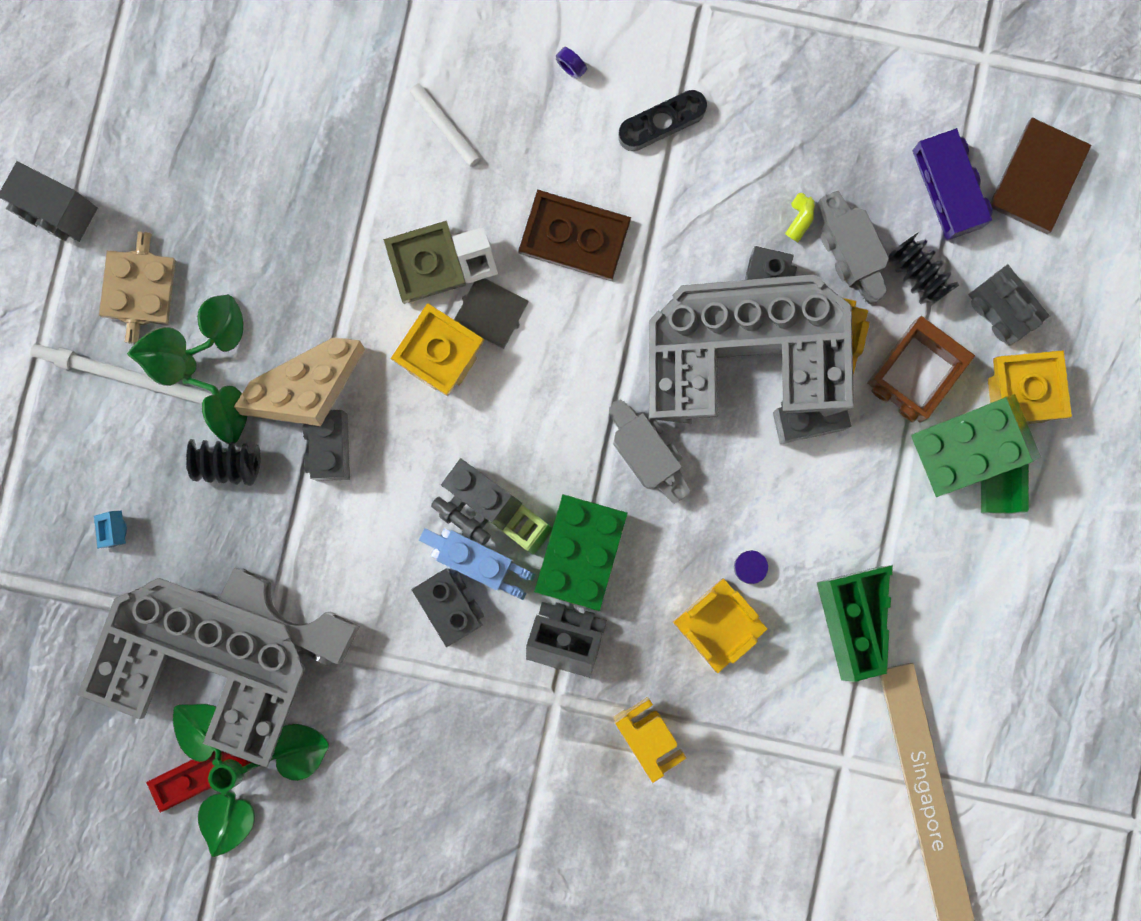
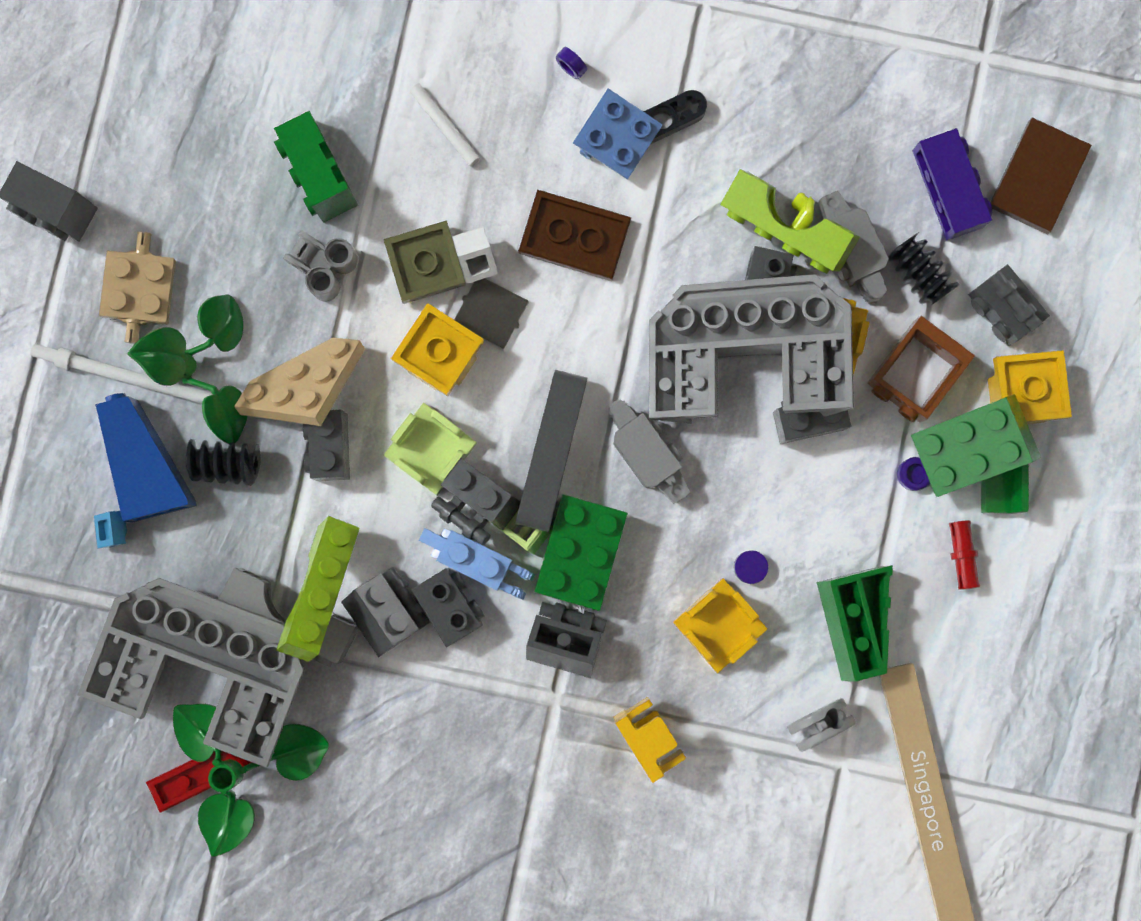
none -> blue slope [95,393,197,523]
none -> green wedge [274,111,358,223]
none -> lime arch [276,516,360,662]
none -> light grey piece [283,231,358,301]
none -> dark grey brick [341,567,430,658]
none -> yellowish green panel [384,403,477,496]
none -> dark grey beam [516,370,588,532]
none -> medium blue hinge [573,88,663,180]
none -> lime arch [720,169,860,274]
none -> light grey head [787,698,856,752]
none -> dark purple tile [897,457,930,491]
none -> red pin [948,520,980,590]

